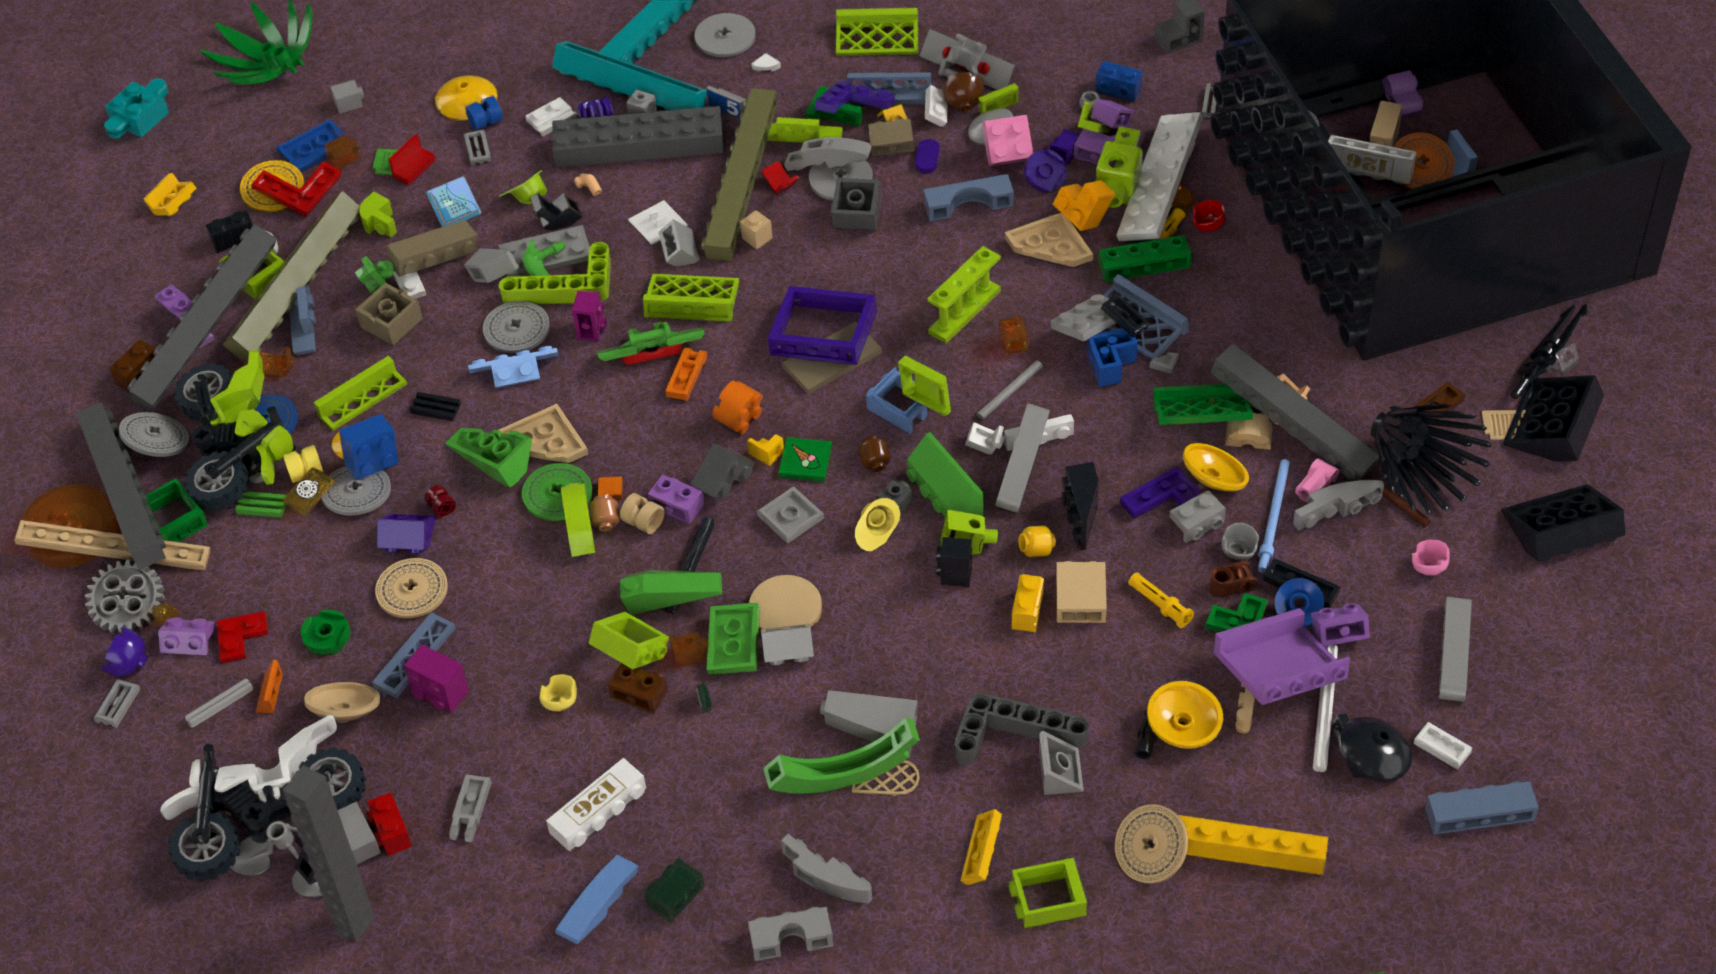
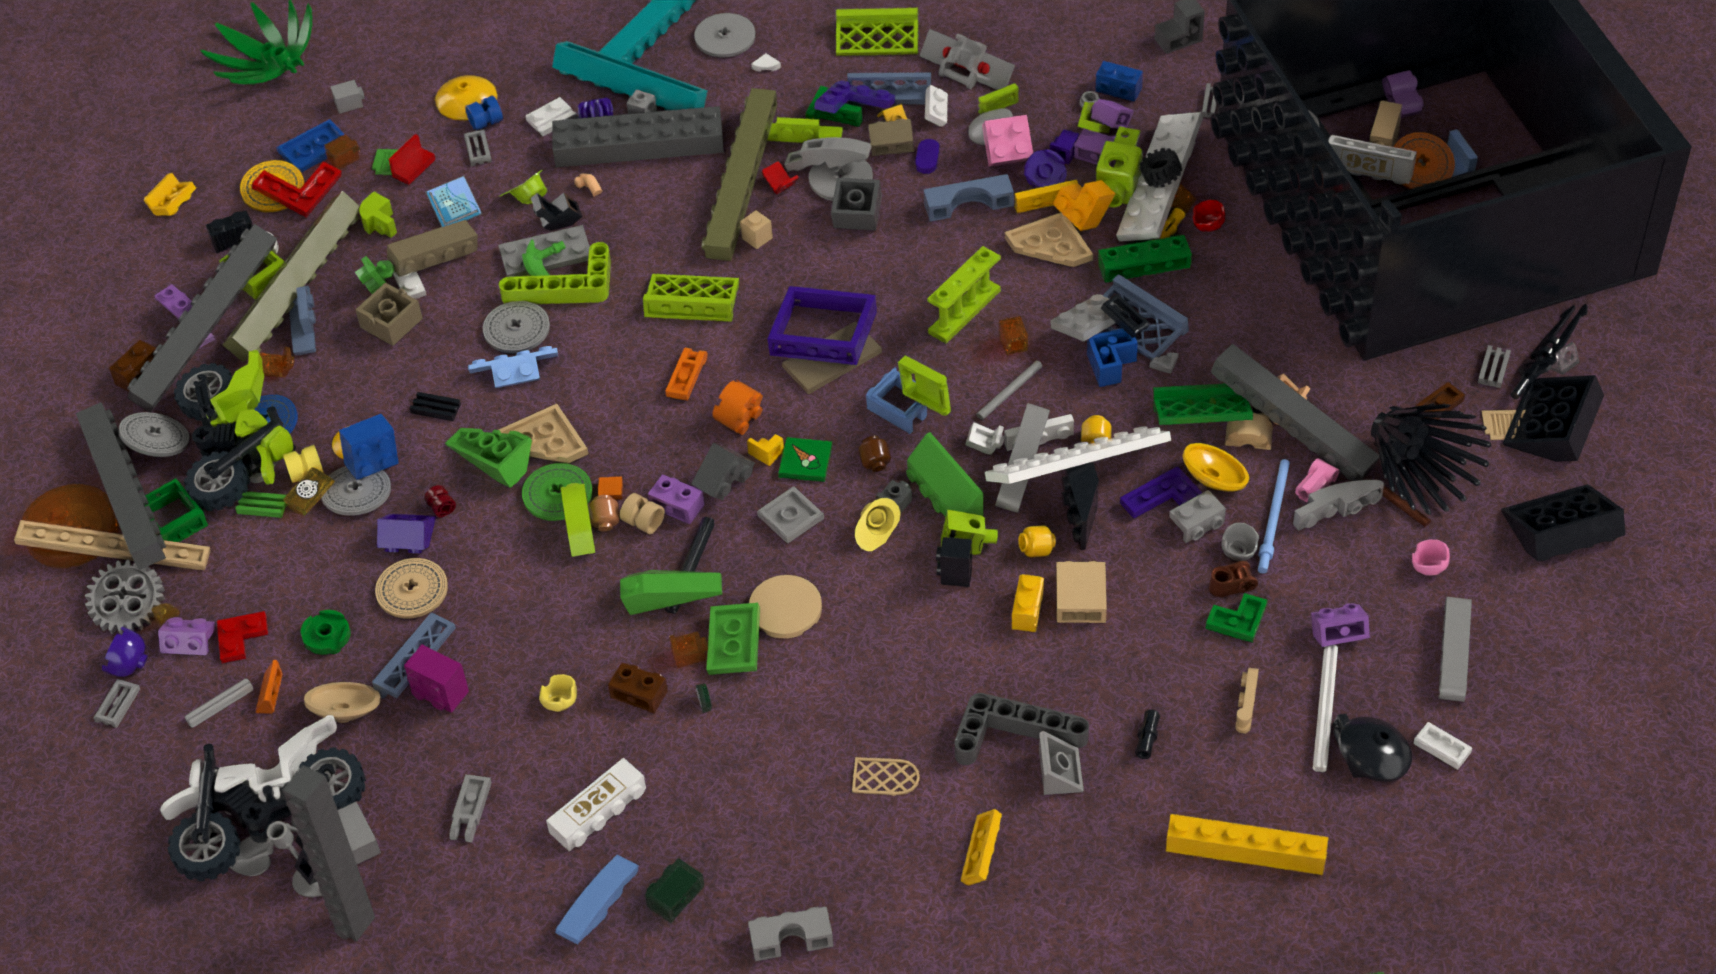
teal brick [104,78,169,139] -> none
lime fence [314,356,407,431] -> none
red brick [366,792,412,856] -> none
light grey slope [464,248,519,283] -> none
magenta brick [572,291,607,341] -> none
lime window [589,612,669,669] -> none
bright green piece [596,322,705,365] -> none
white piece [628,201,688,245] -> none
light grey brick [659,219,700,267] -> none
panel [706,86,745,119] -> none
light grey brick [761,623,814,665] -> none
bright green arch [763,717,920,794] -> none
light grey slope [781,834,872,903] -> none
light grey slope [820,690,918,755] -> none
reddish brown cylinder [942,72,984,111] -> none
lime window [1008,858,1087,928] -> none
tan piece [1115,804,1188,884] -> none
yellow pin [1128,572,1194,629] -> none
yellow dish [1147,681,1223,749] -> none
medium lavender panel [1213,608,1350,705] -> none
black plate [1263,558,1341,608] -> none
blue dish [1275,578,1324,627] -> none
sand blue brick [1425,781,1539,835] -> none
none -> white plate [985,426,1171,484]
none -> yellow plate [1015,179,1079,213]
none -> yellow head [1081,415,1112,444]
none -> black tyre [1140,148,1182,188]
none -> light grey tile [1478,345,1511,388]

